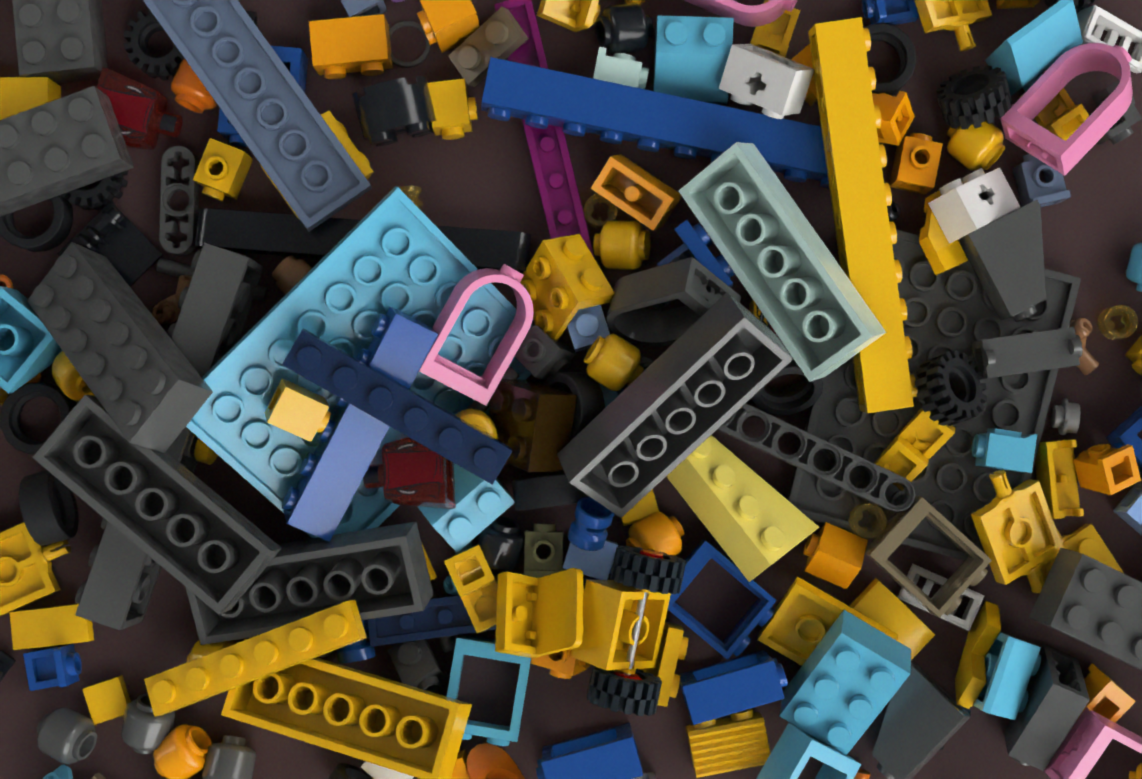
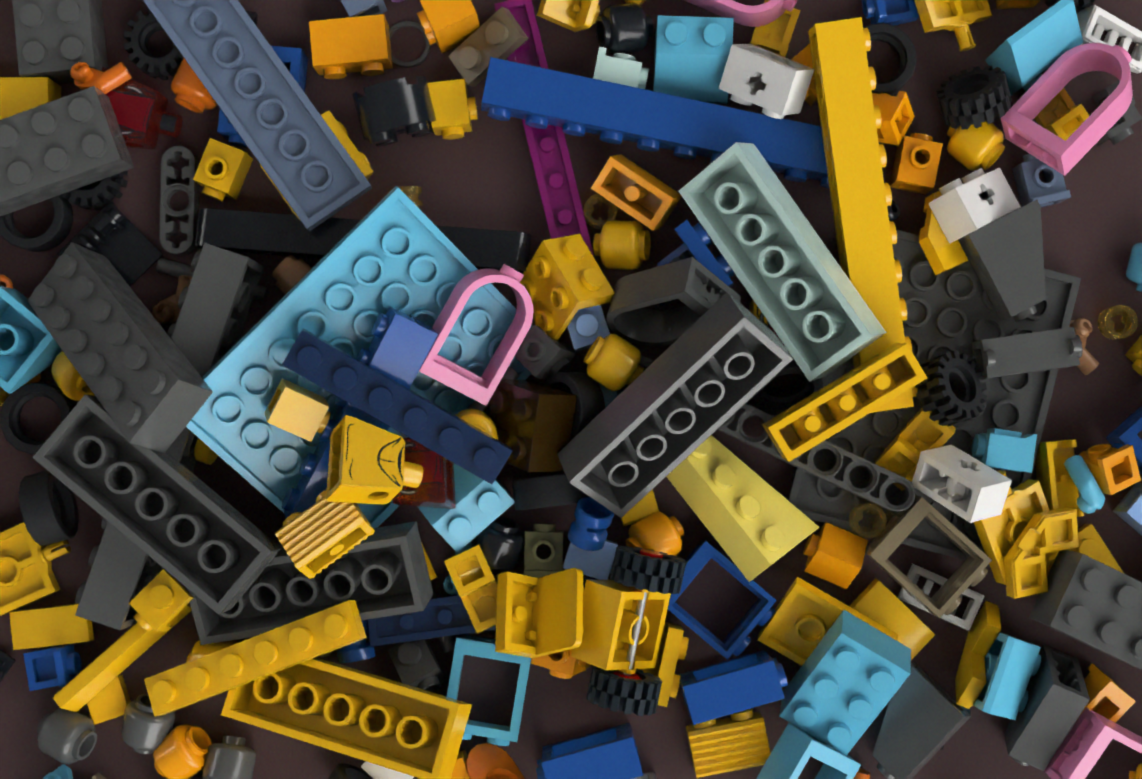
light grey plate [1051,398,1081,435] -> none
none -> yellow tile [53,602,192,712]
none -> orange arm [70,62,132,94]
none -> yellow bracket [129,569,194,633]
none -> yellow brick [275,490,375,579]
none -> yellow torso [326,415,423,505]
none -> yellow brick [762,343,928,462]
none -> white brick [912,445,1012,523]
none -> yellow tile [1004,507,1079,599]
none -> medium azure arm [1064,455,1105,514]

